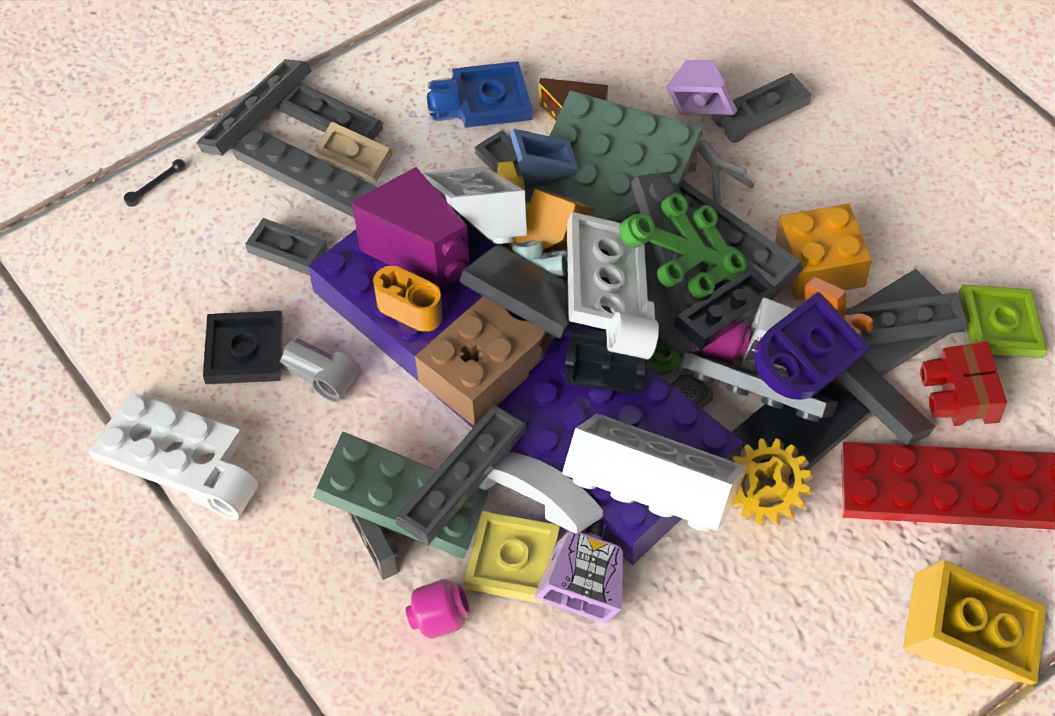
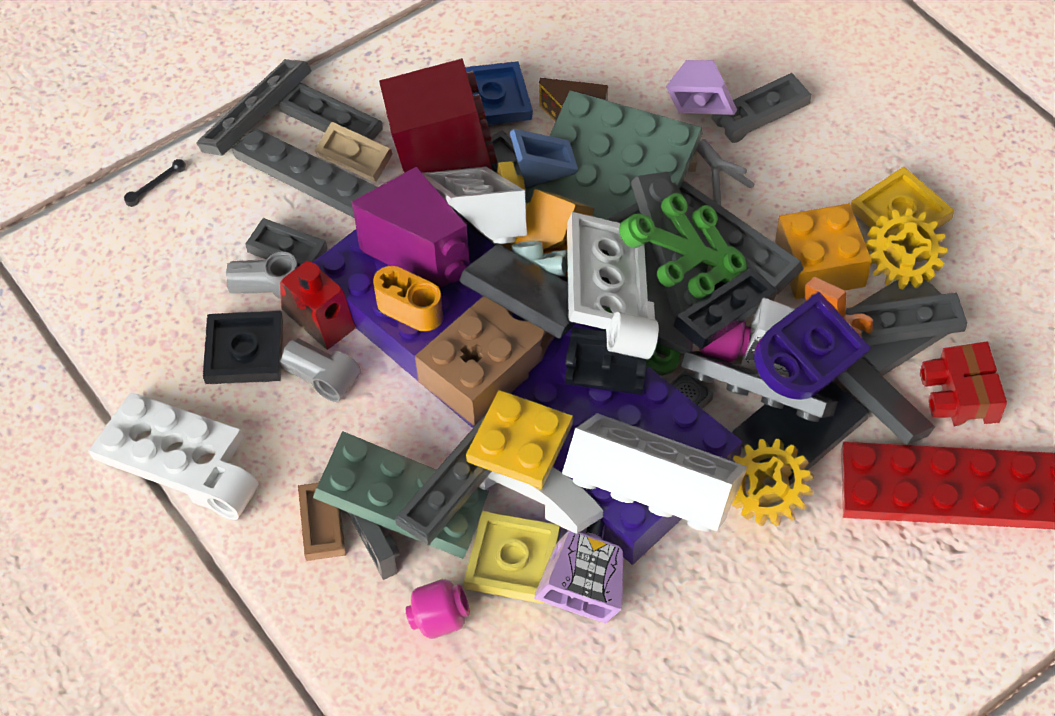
yellow slope [903,560,1046,685] -> none
lime tile [958,284,1048,358] -> none
none -> light grey piece [226,252,298,299]
none -> red torso [280,261,355,350]
none -> medium nougat tile [298,482,346,561]
none -> dark red container [379,58,498,173]
none -> yellow plate [466,390,573,489]
none -> yellow plate [851,166,954,247]
none -> yellow gear [865,208,947,290]

